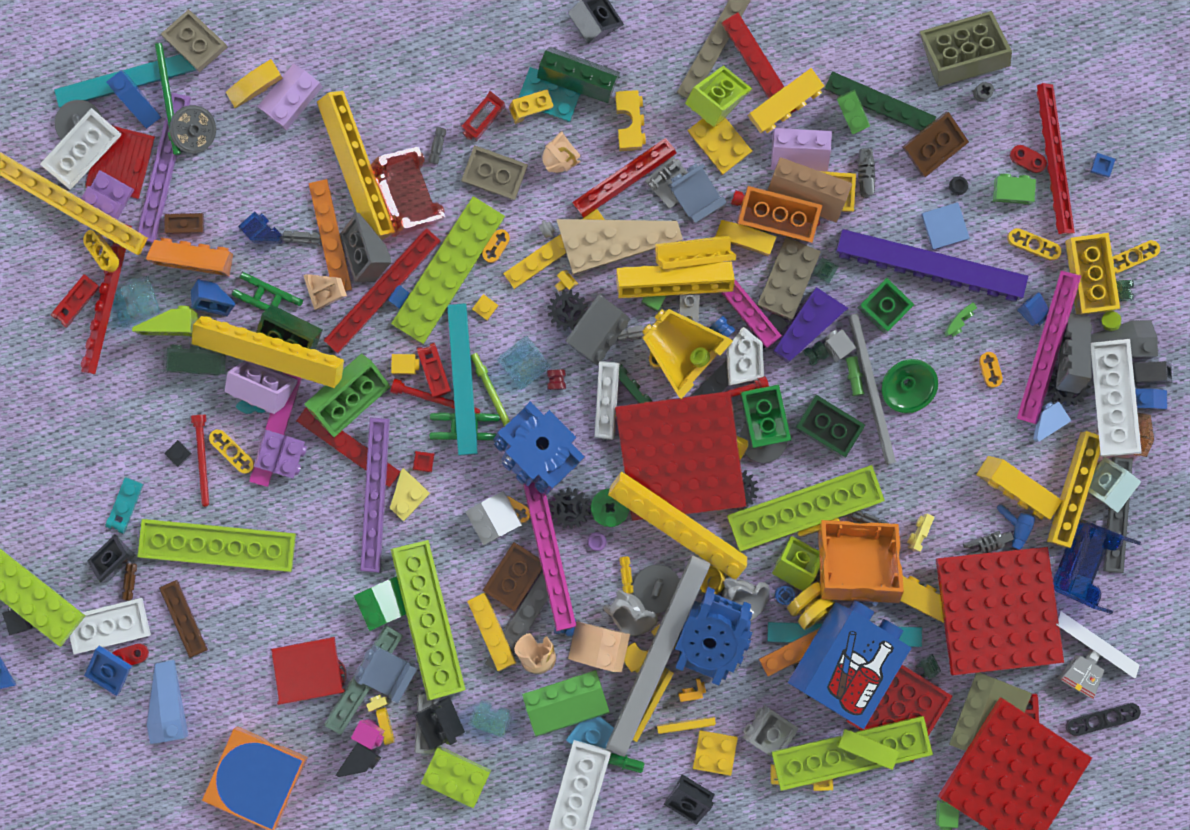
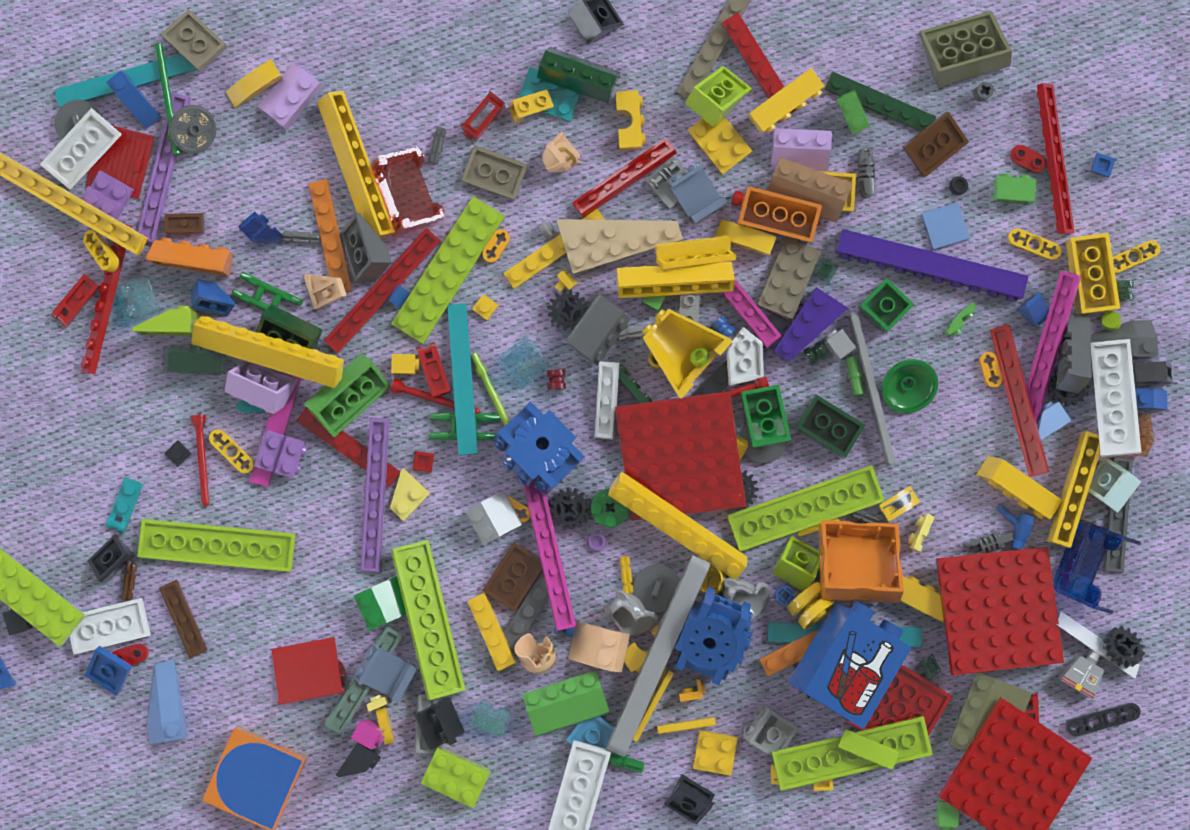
none -> yellow slope [878,486,920,522]
none -> red plate [990,324,1049,477]
none -> black gear [1103,626,1145,668]

